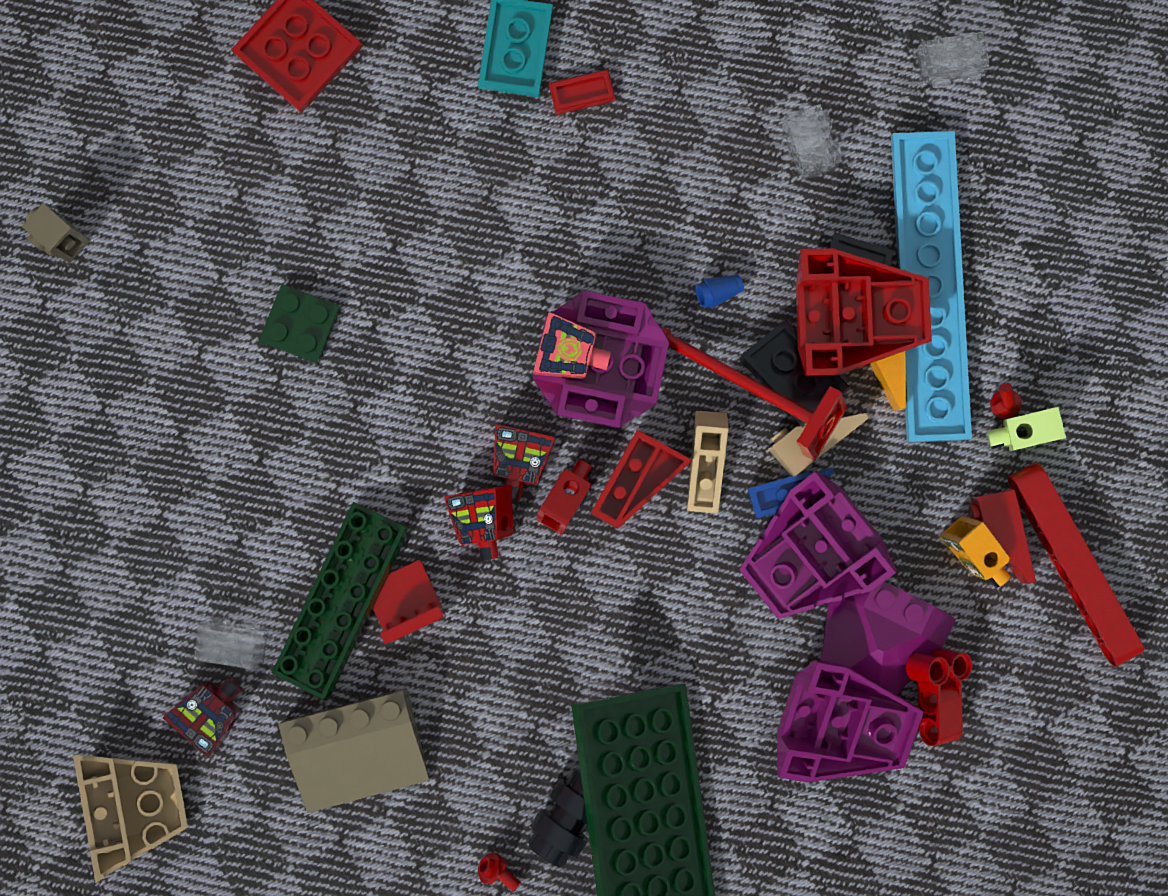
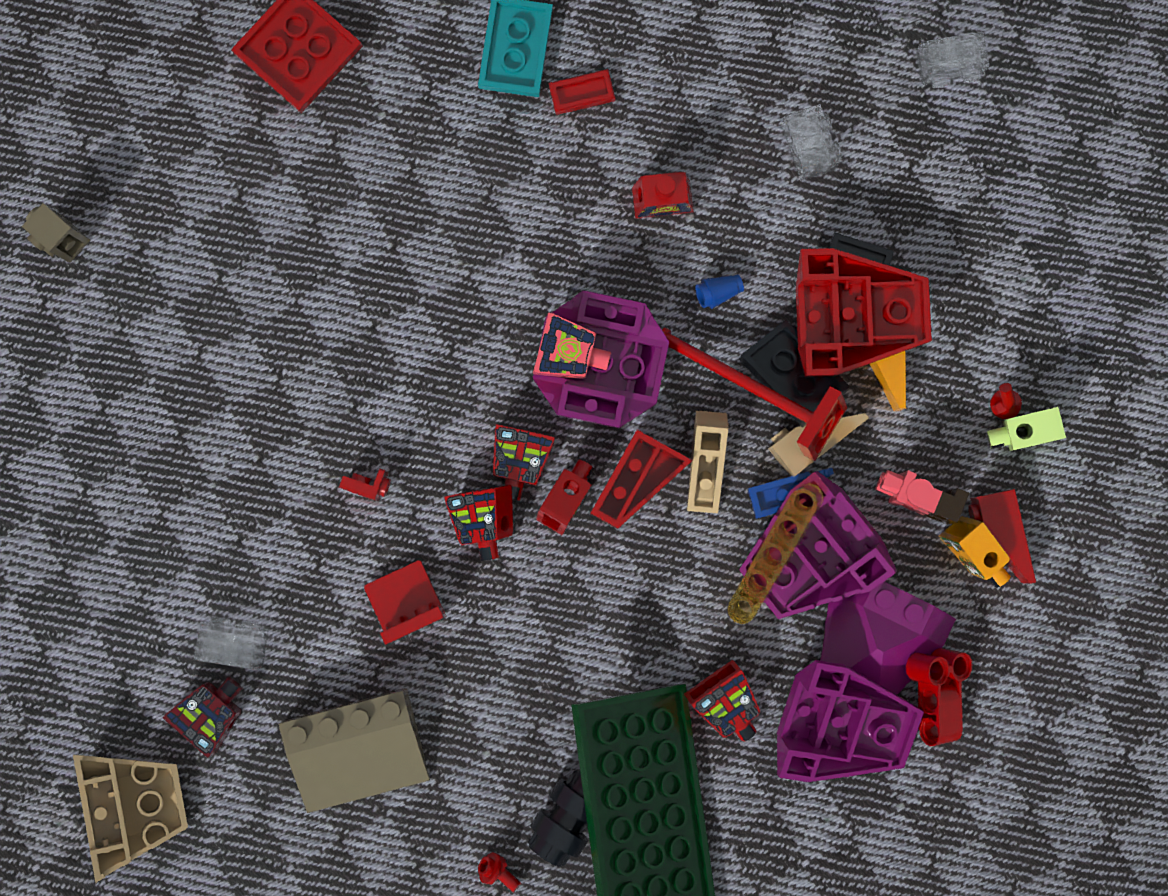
dark green plate [259,284,341,365] -> none
dark green plate [271,502,408,700] -> none
medium azure plate [891,131,972,442] -> none
red beam [1007,461,1144,668] -> none
none -> red bracket [339,468,391,501]
none -> red torso [632,172,694,218]
none -> torso [684,660,760,741]
none -> clear yellow beam [728,483,824,624]
none -> coral hips [875,470,969,525]

